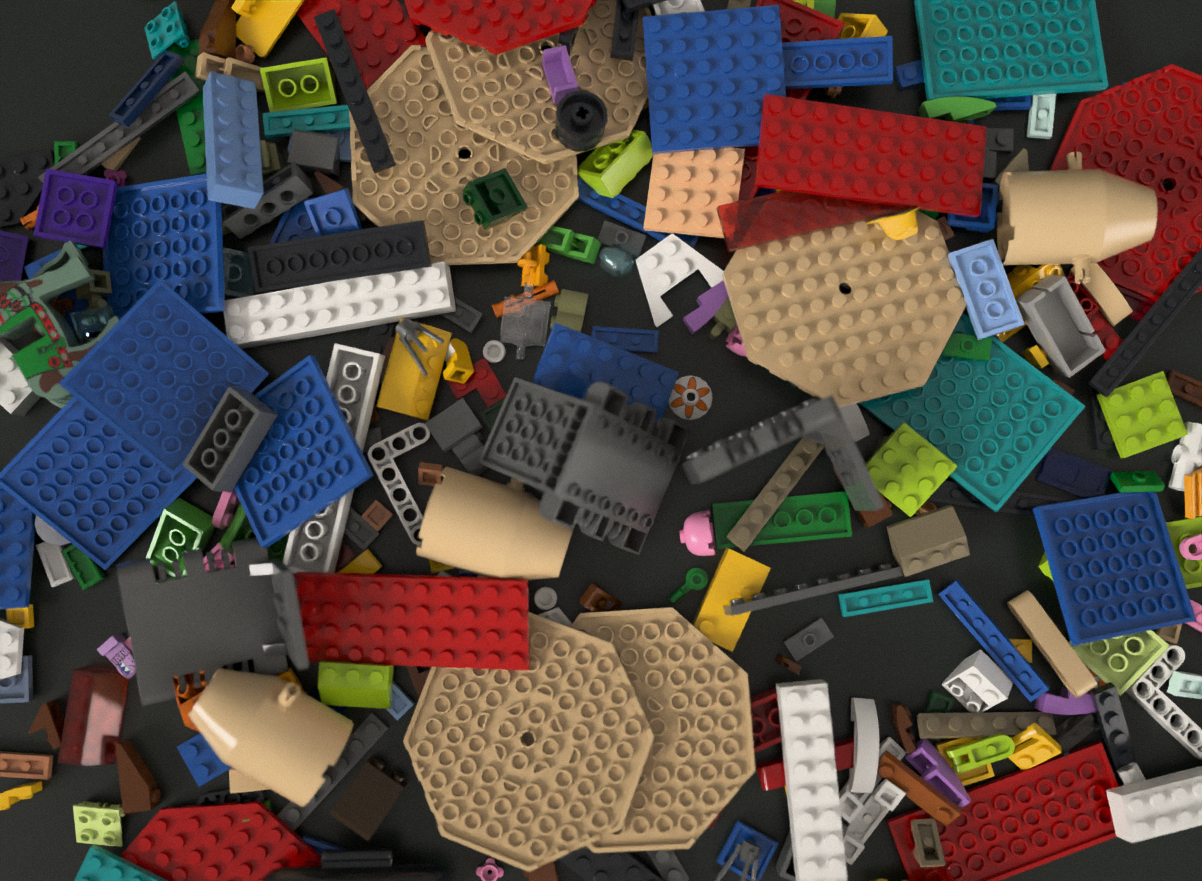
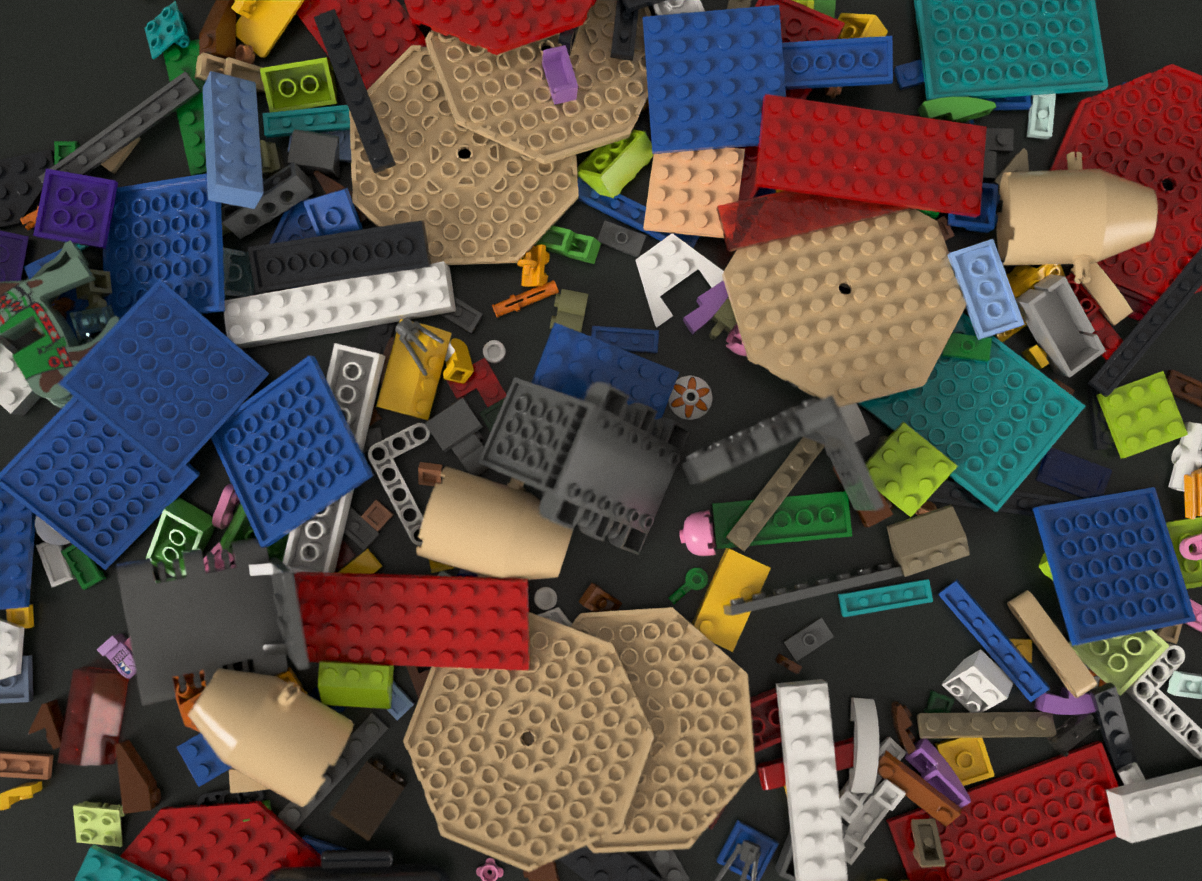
magenta plate [104,169,127,188] -> none
dark blue plate [108,50,185,127] -> none
dark grey brick [182,386,278,492] -> none
dark green plate [462,168,528,230] -> none
clear plate [500,282,551,360] -> none
black wheel [555,90,608,152] -> none
clear light blue head [599,243,634,277] -> none
yellow piece [866,207,920,240] -> none
lime plate [946,733,1015,773] -> none
yellow plate [1008,723,1061,770] -> none
green plate [1110,471,1165,492] -> none

